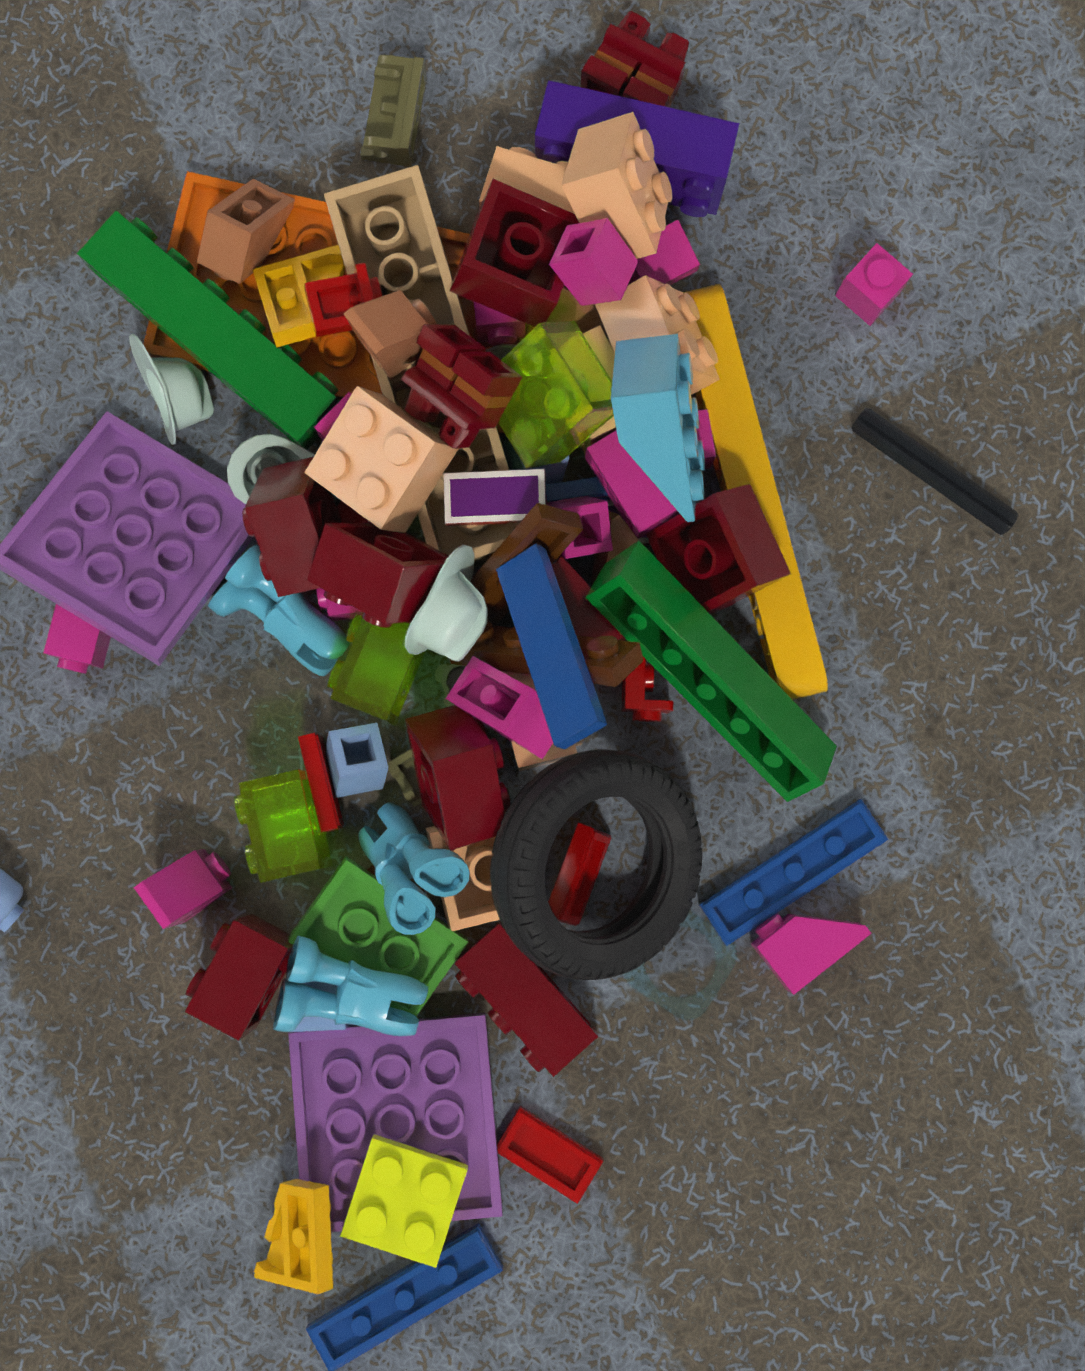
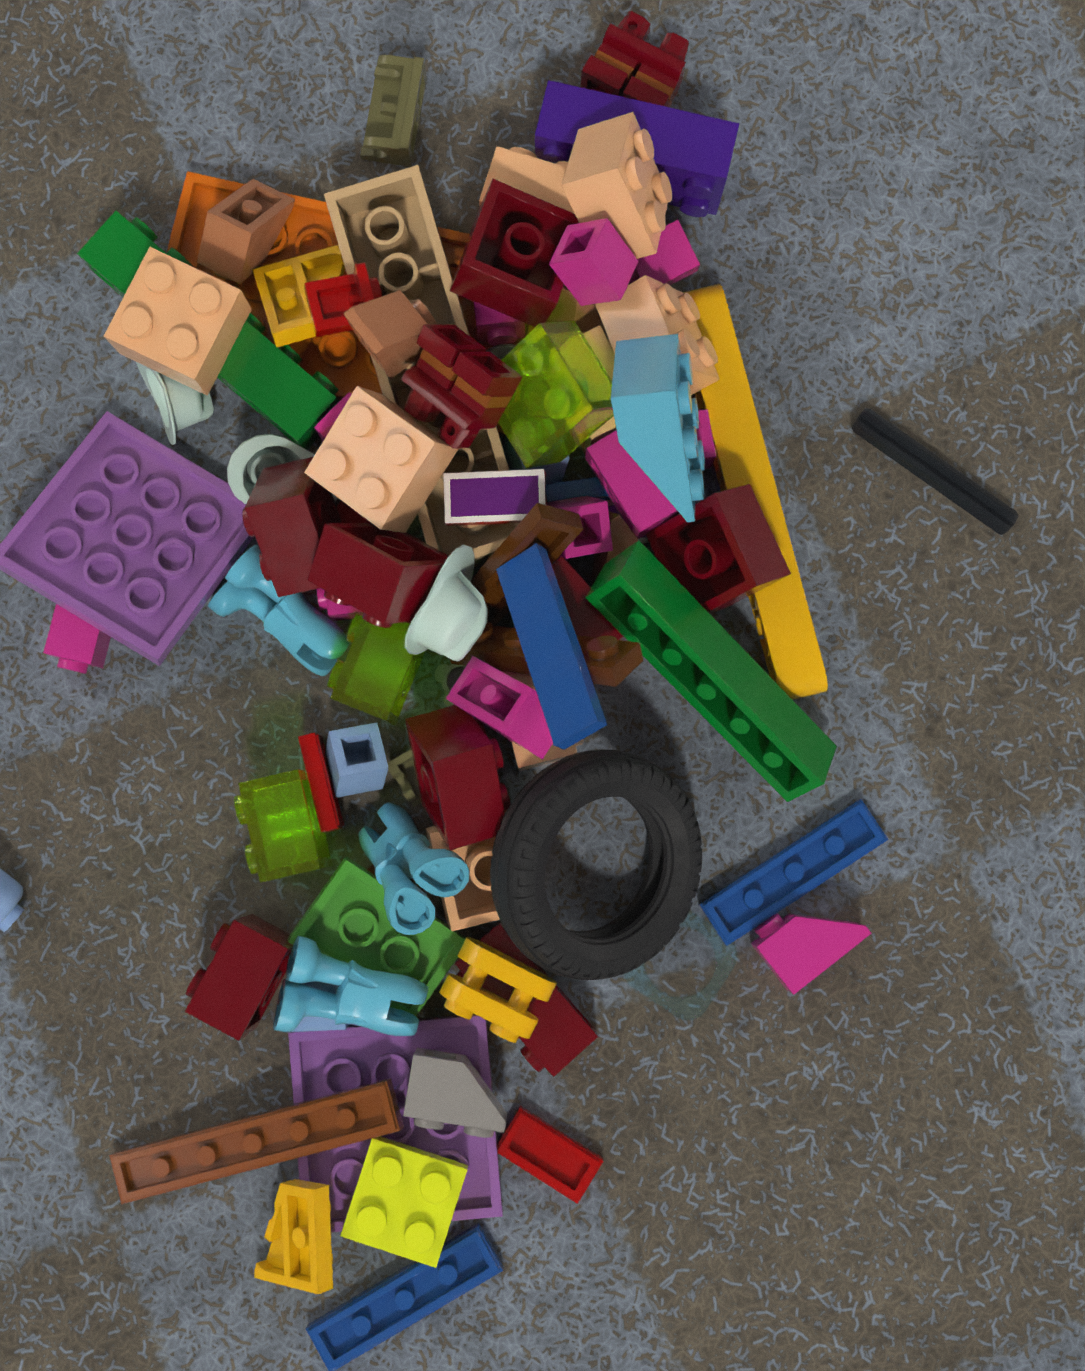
dark pink slope [133,849,232,929] -> none
red tile [548,822,611,926] -> none
red bracket [621,657,674,722] -> none
dark pink brick [835,243,913,326] -> none
none -> light nougat brick [104,247,252,396]
none -> dark orange tile [109,1078,404,1204]
none -> light grey slope [403,1047,507,1138]
none -> yellow brick [439,937,557,1043]

